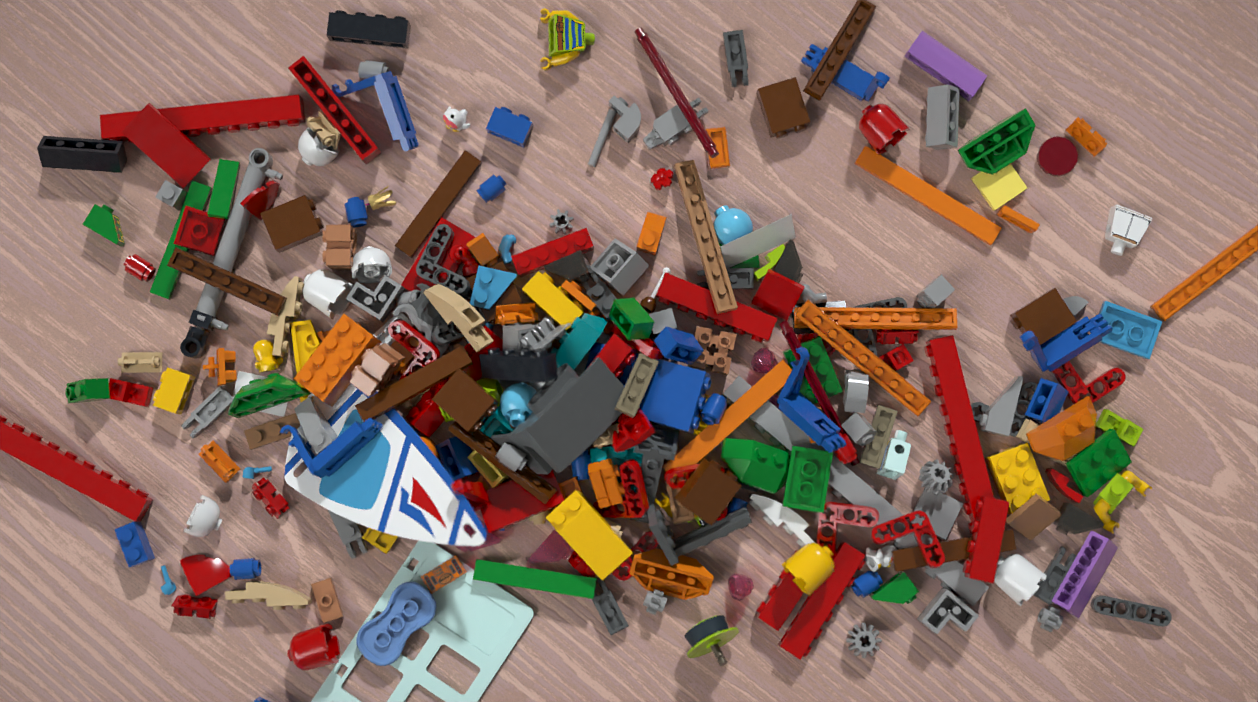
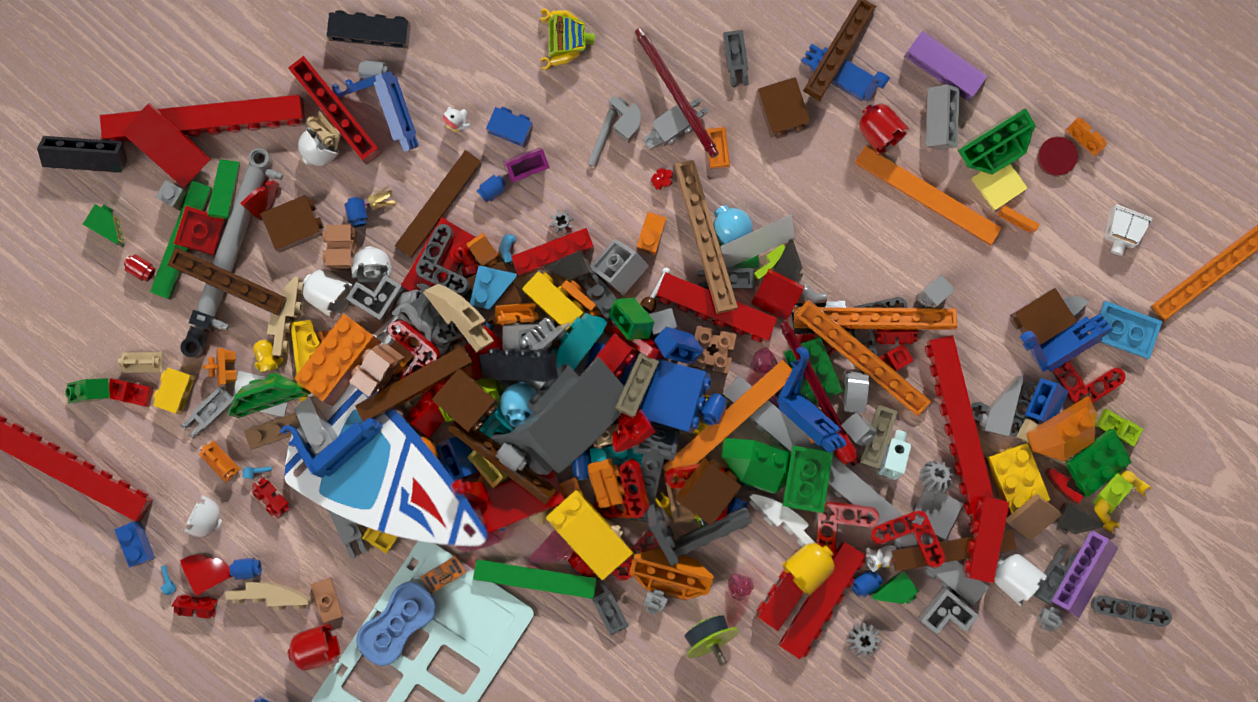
none -> magenta brick [502,147,550,182]

